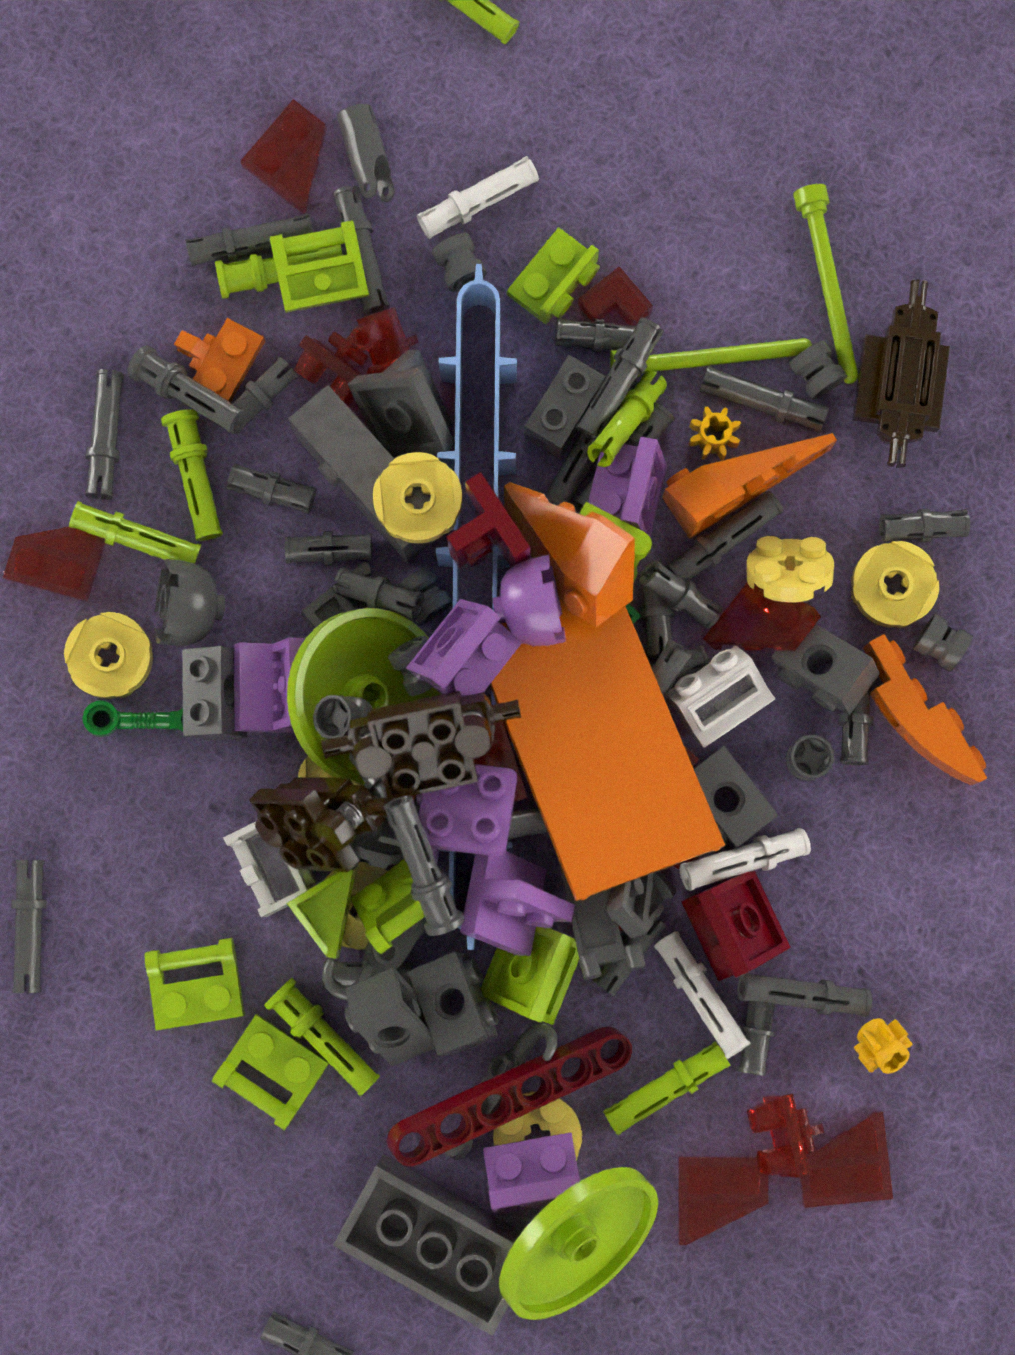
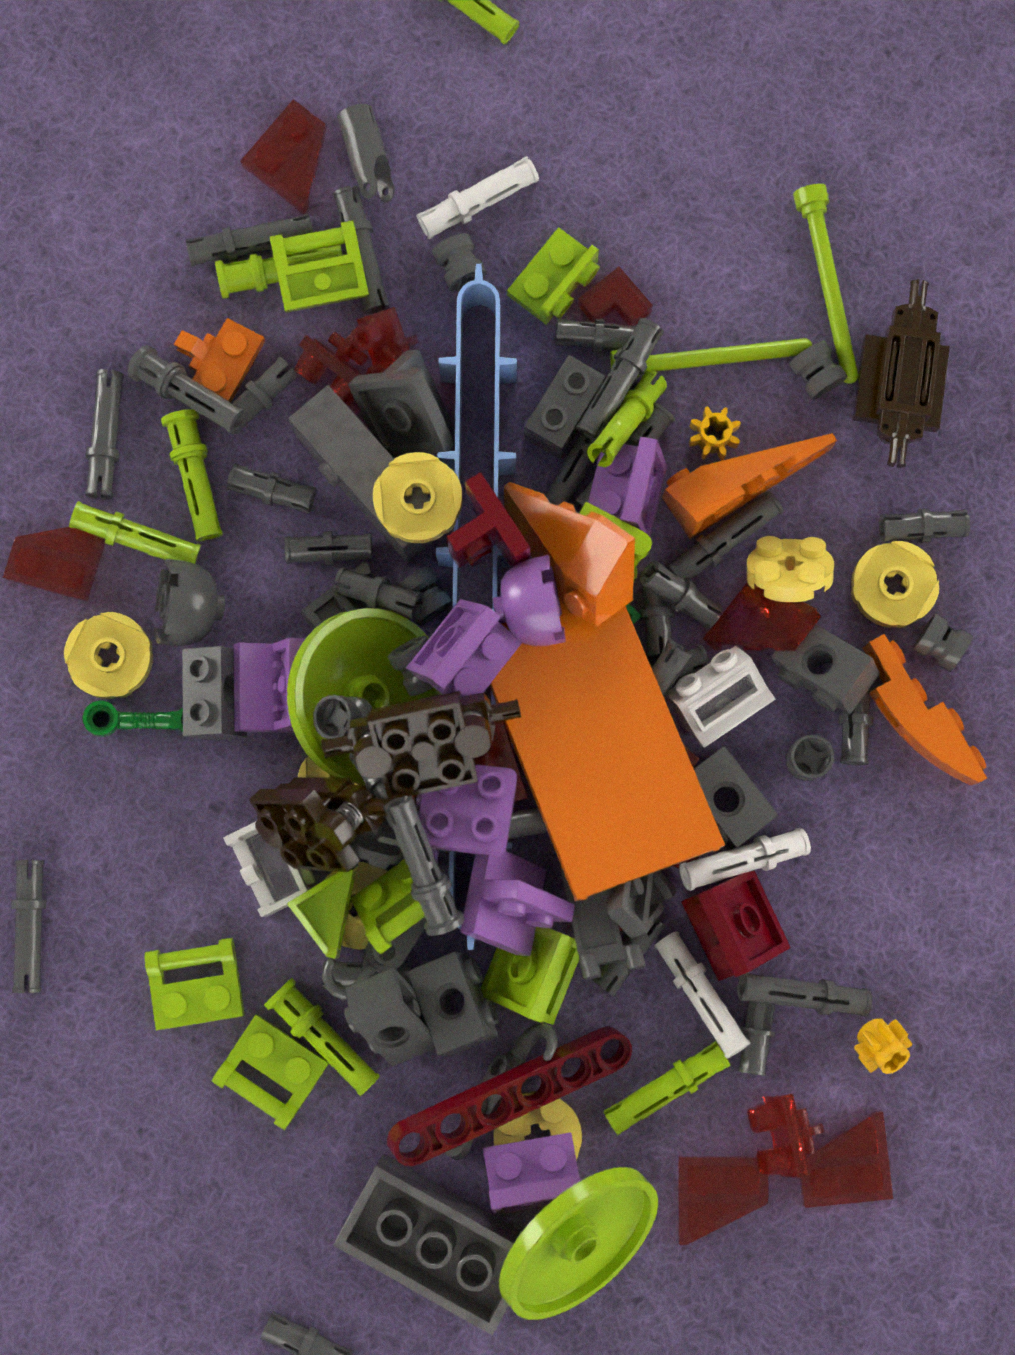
dark grey pin [700,366,829,433] -> none

